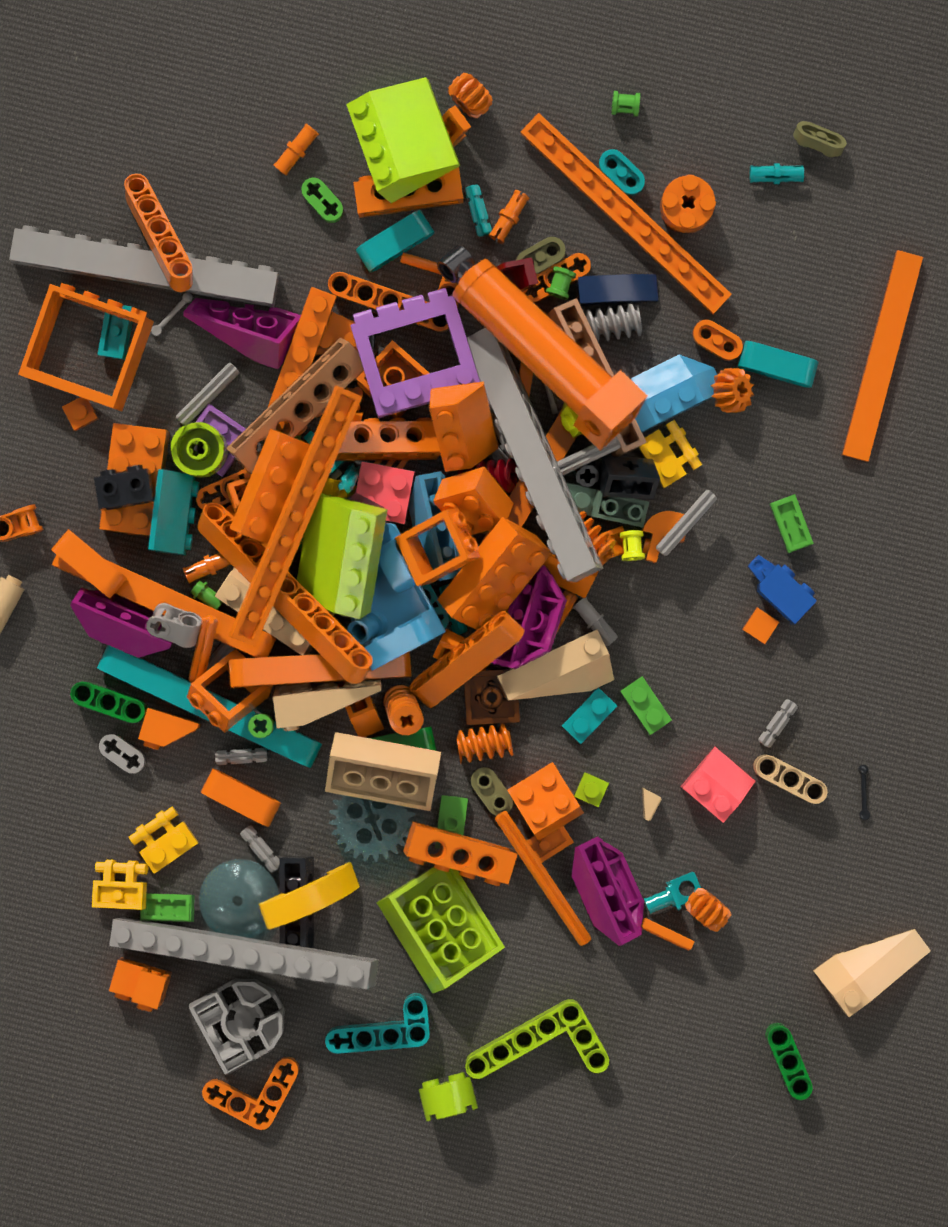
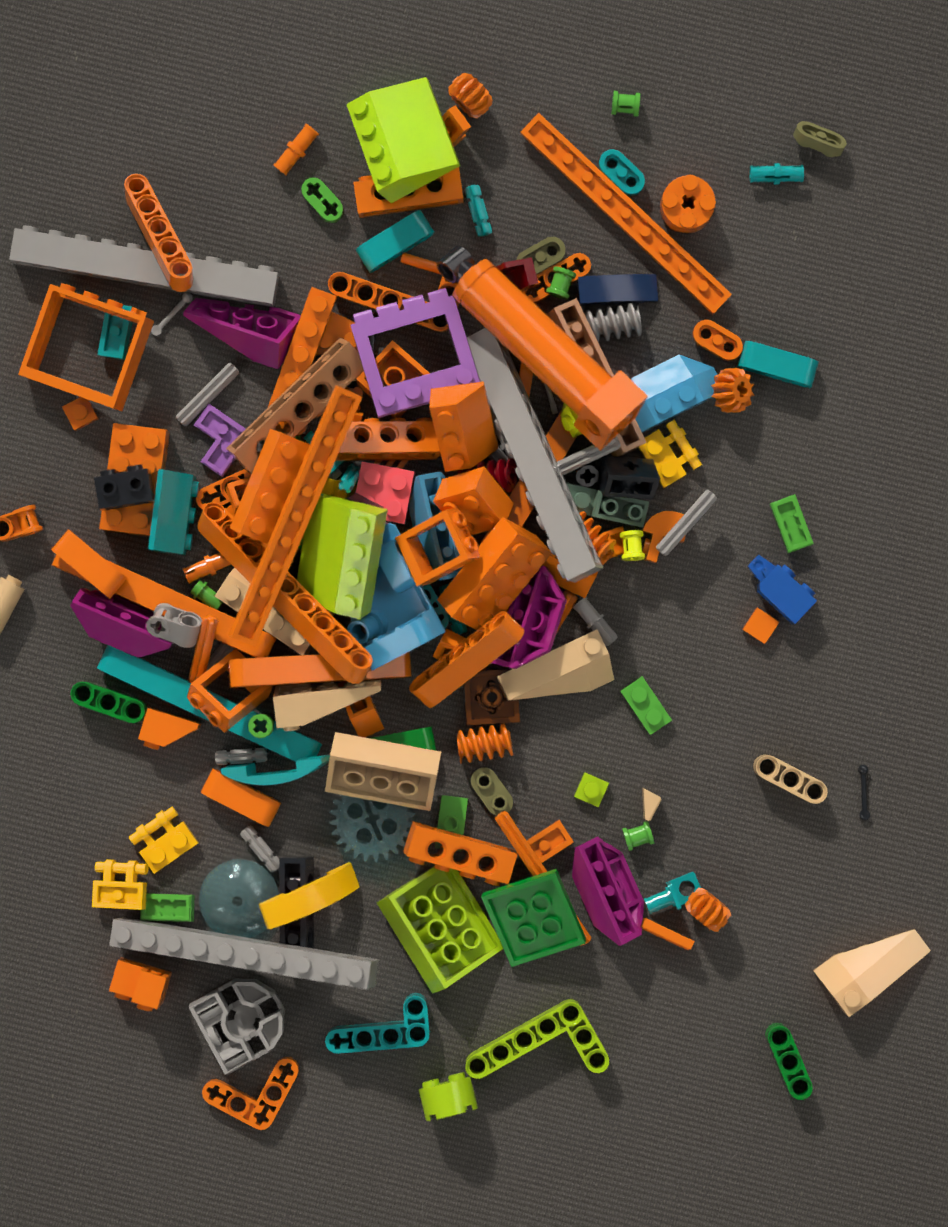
light grey beam [99,734,146,773] -> none
lime brick [171,422,228,478] -> none
orange piece [383,685,424,735] -> none
orange pin [489,190,530,244] -> none
orange brick [507,762,584,841] -> none
teal plate [561,687,617,744] -> none
coral slope [680,747,755,823] -> none
light grey axle [758,699,798,748] -> none
orange tile [842,250,923,462] -> none
none -> teal slope [221,755,330,785]
none -> green plate [481,869,586,967]
none -> bright green bush [622,821,655,851]

